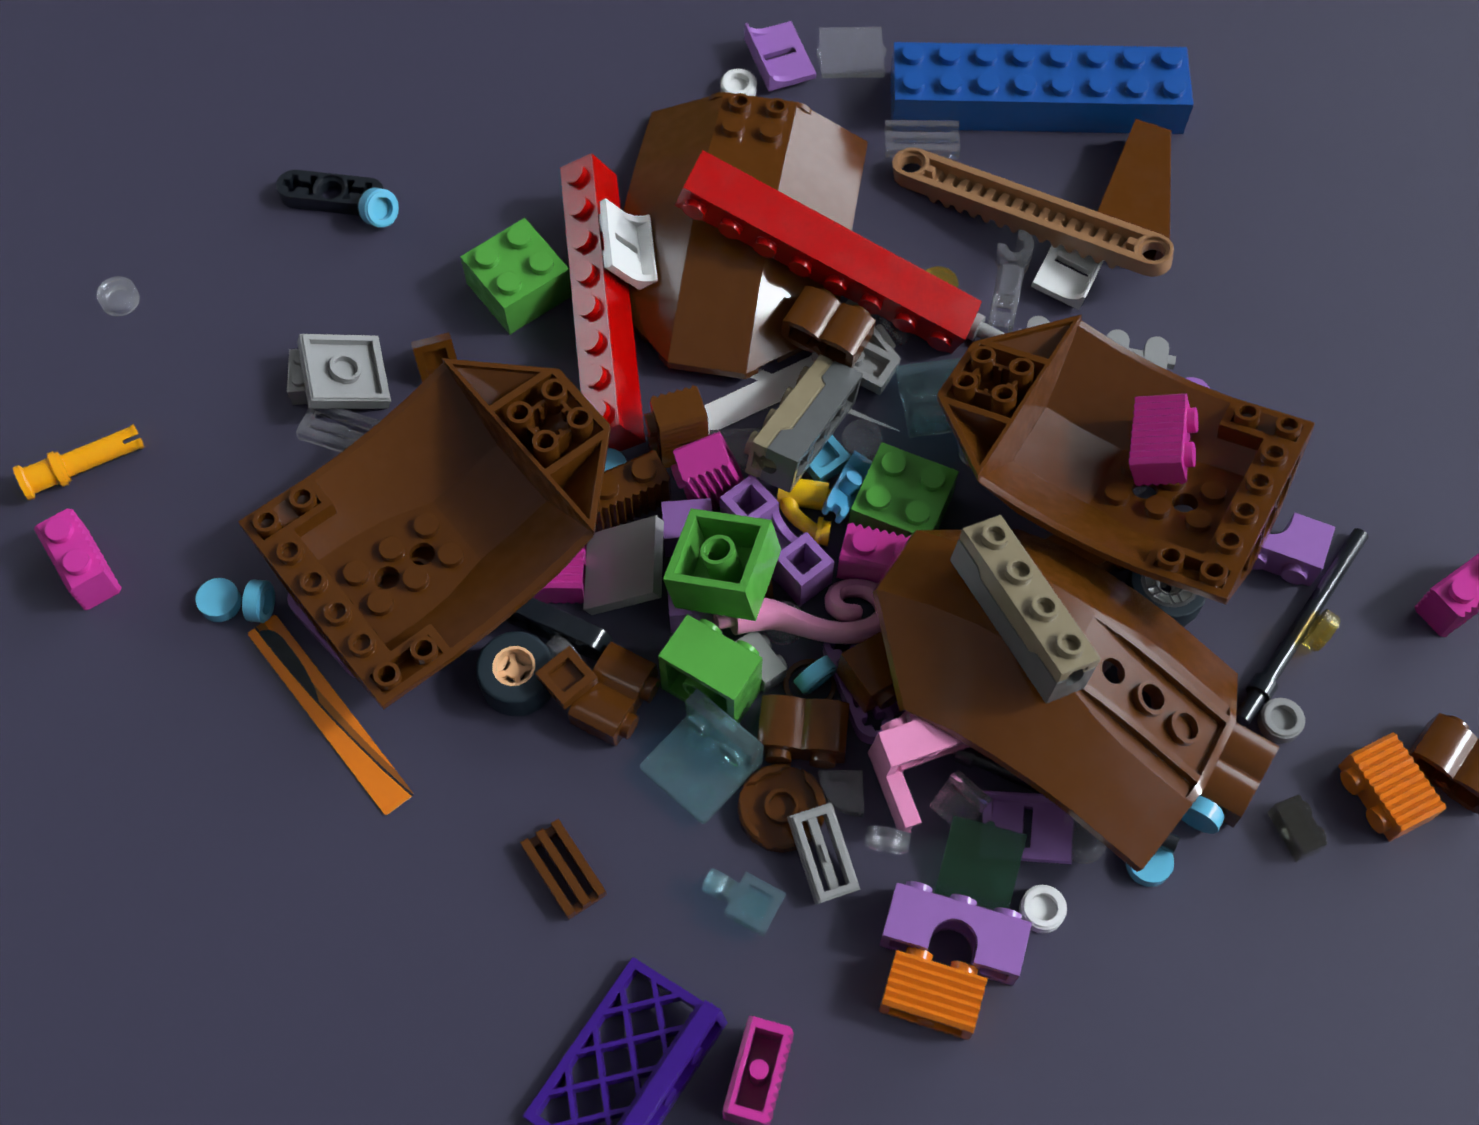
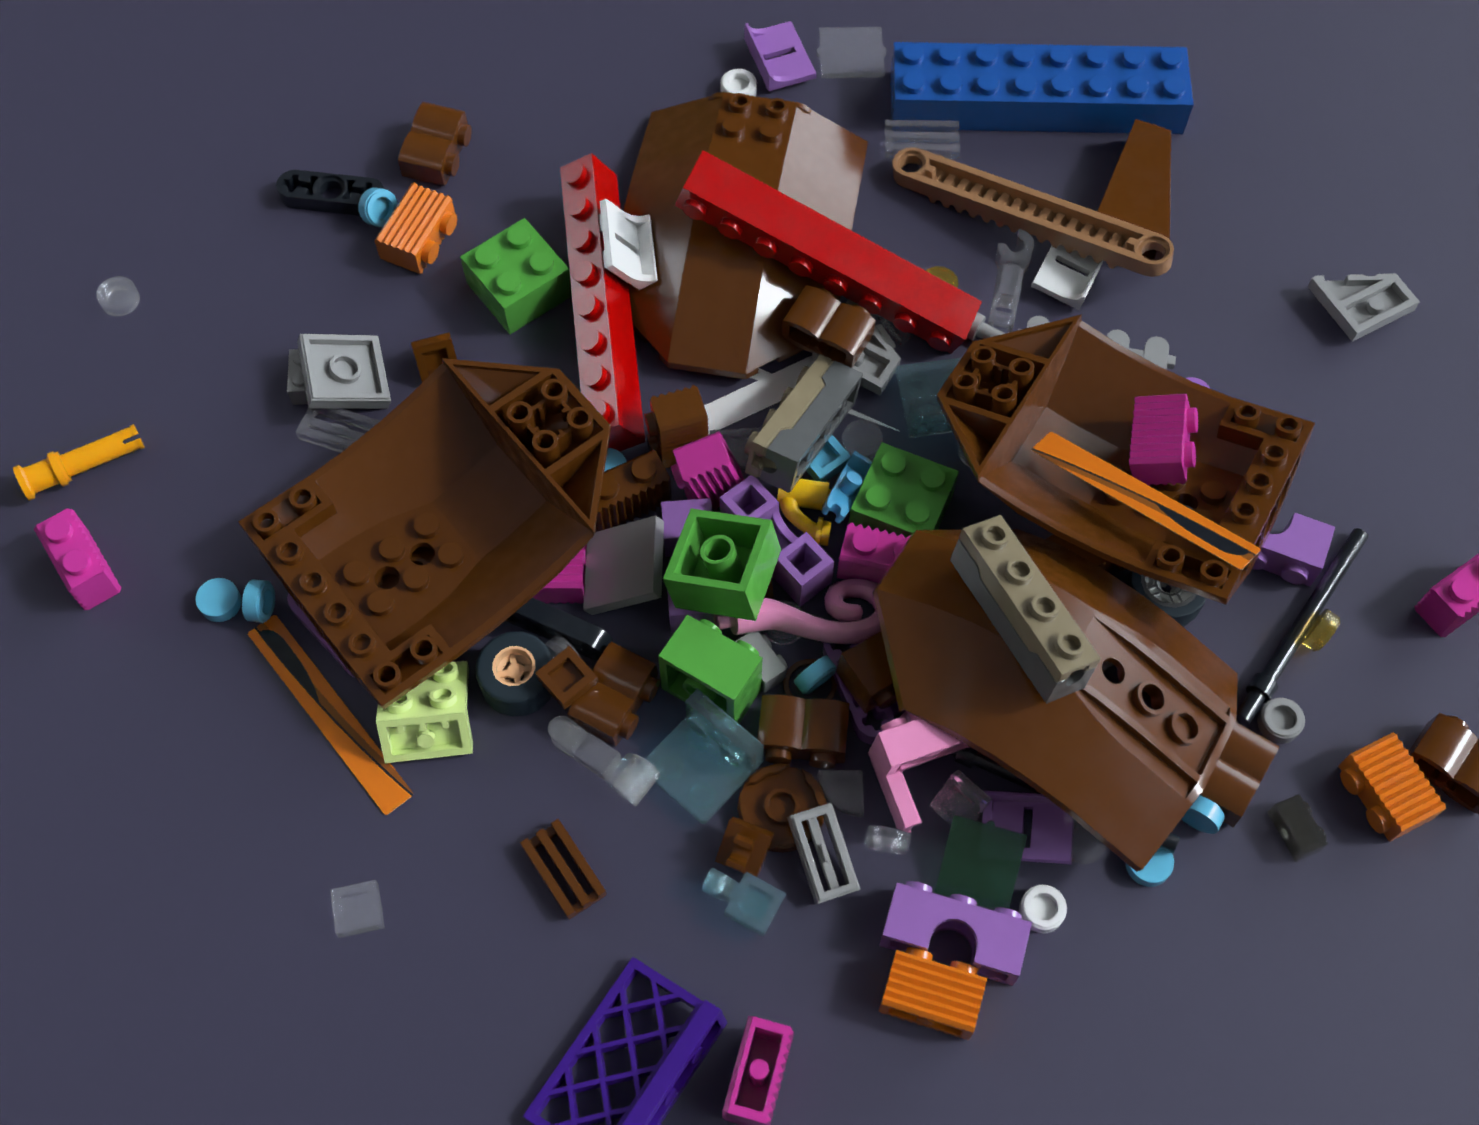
none -> clear tile [330,880,385,938]
none -> orange brick [374,183,457,274]
none -> yellowish green bracket [376,661,473,763]
none -> reddish brown brick [398,102,472,186]
none -> clear piece [548,716,661,807]
none -> reddish brown tile [715,817,774,878]
none -> orange sticker [1032,432,1261,570]
none -> light grey wing [1307,273,1420,342]

